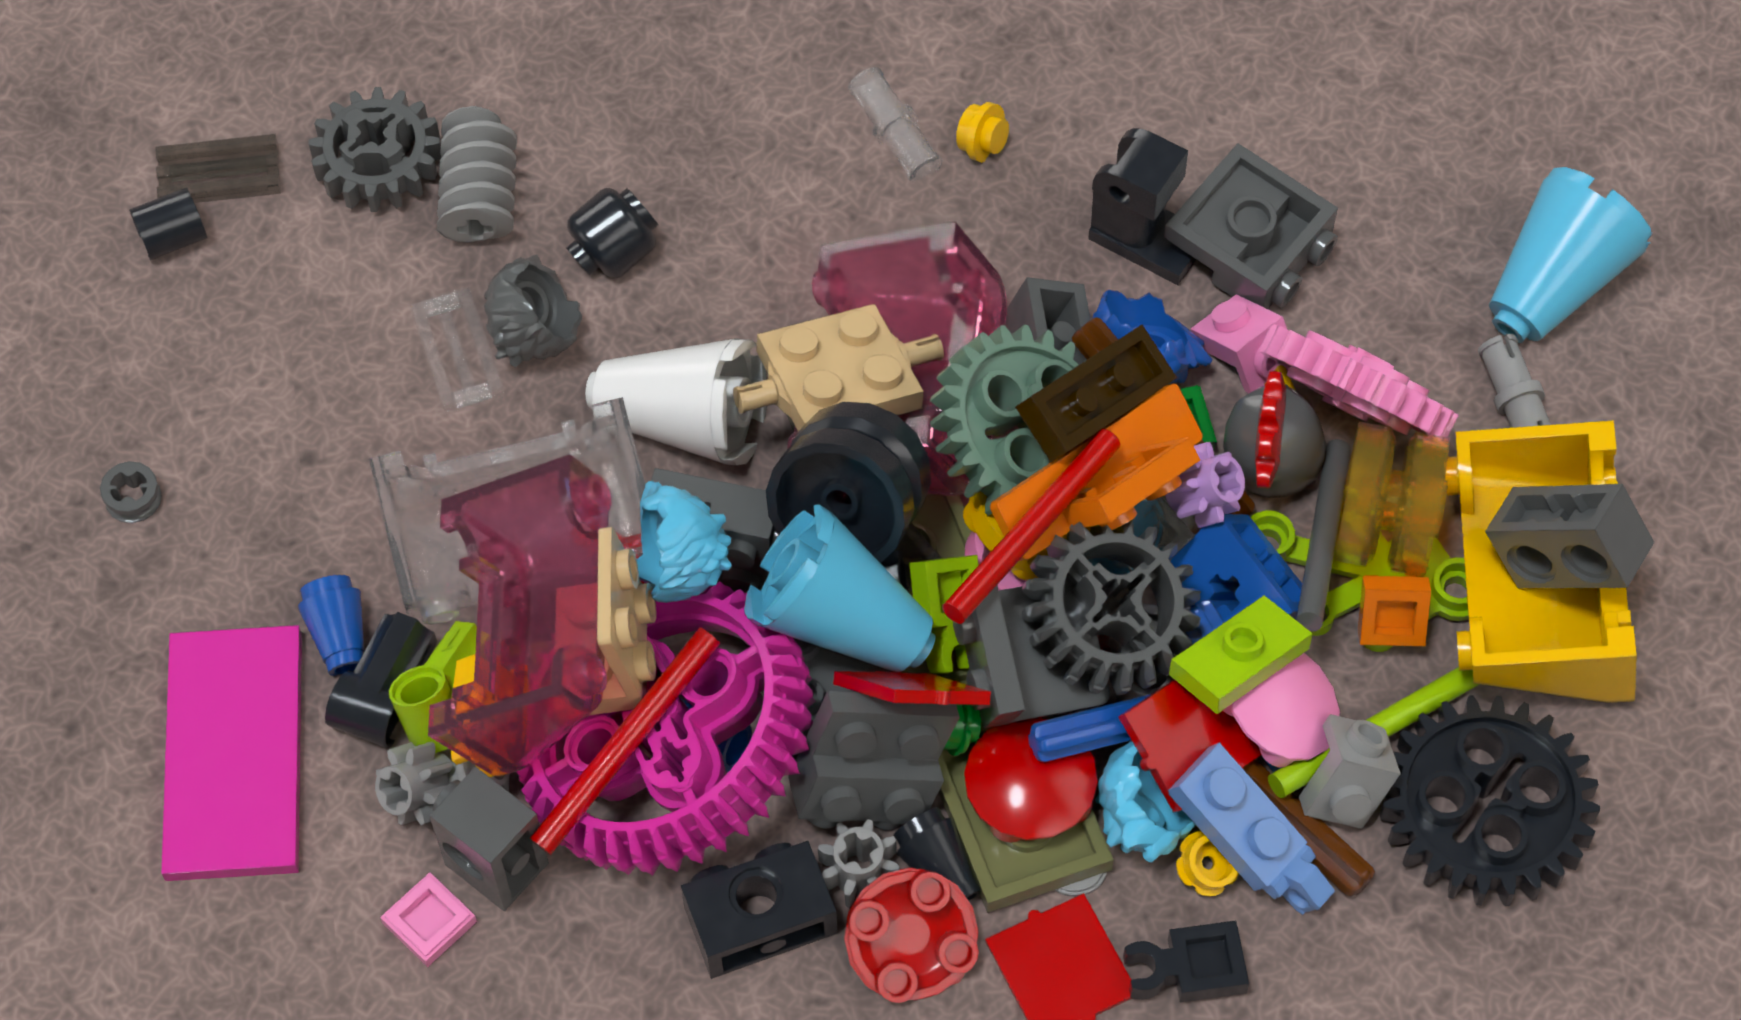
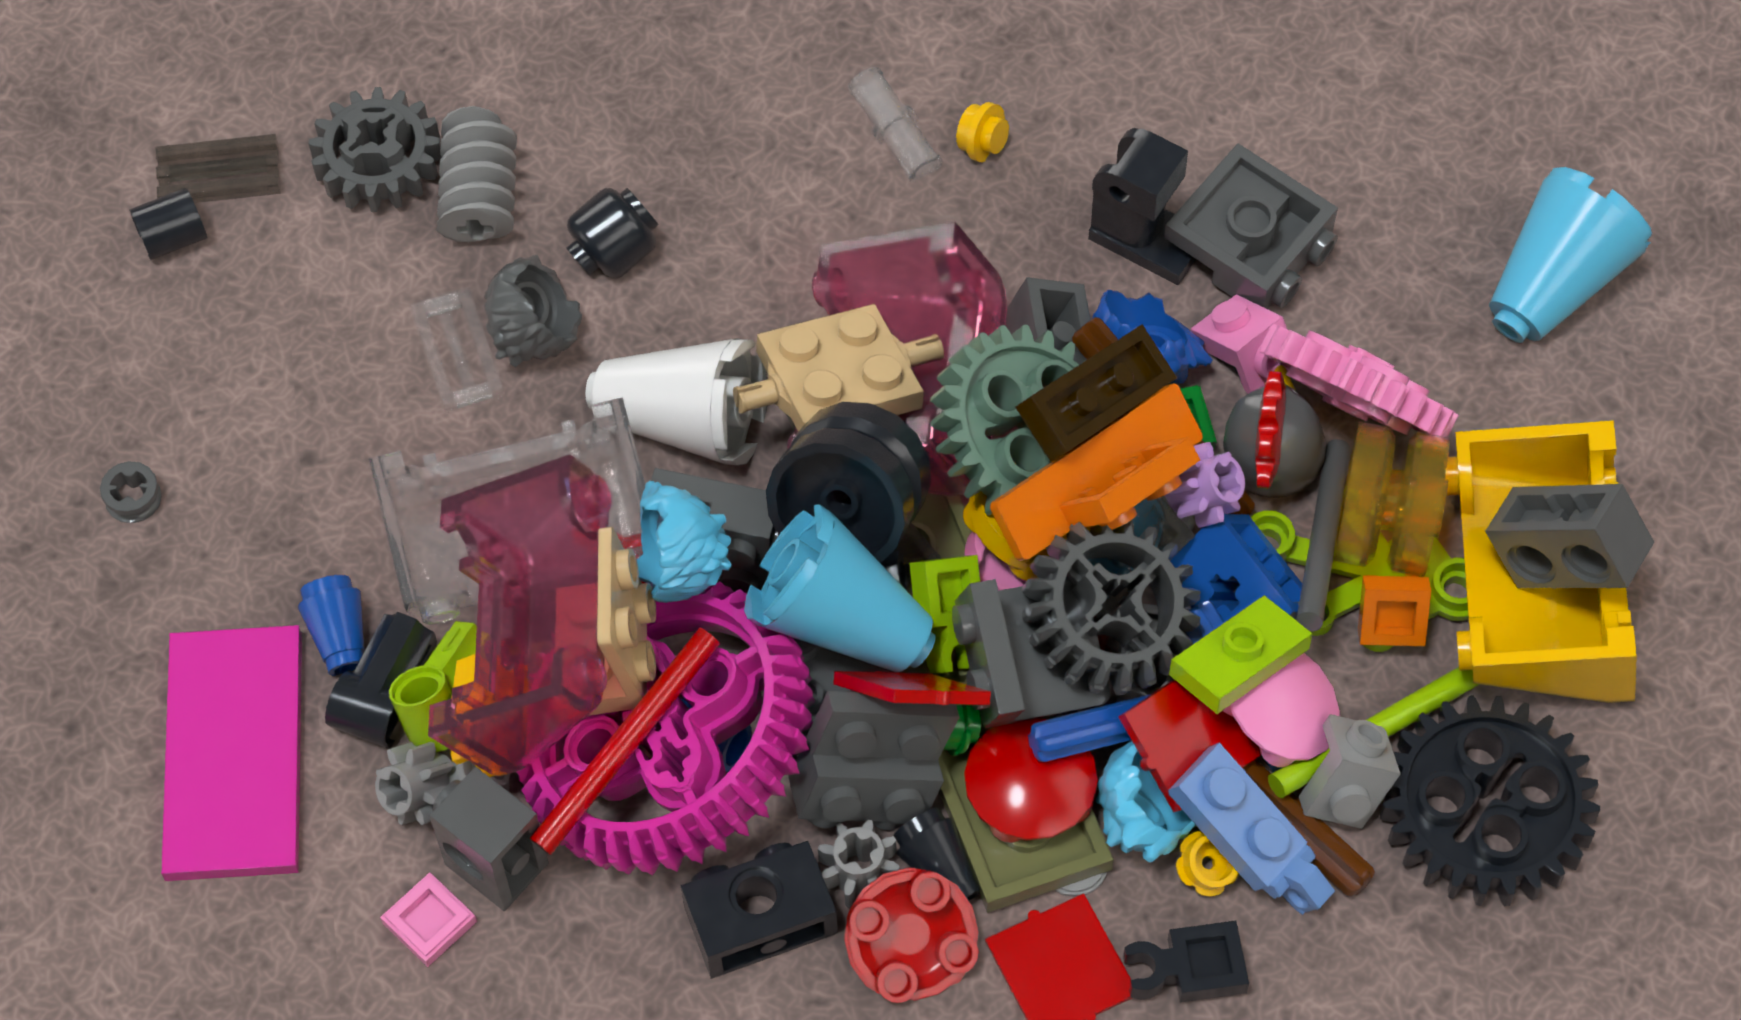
red bar [942,429,1121,624] -> none
light grey pin [1478,334,1551,428] -> none

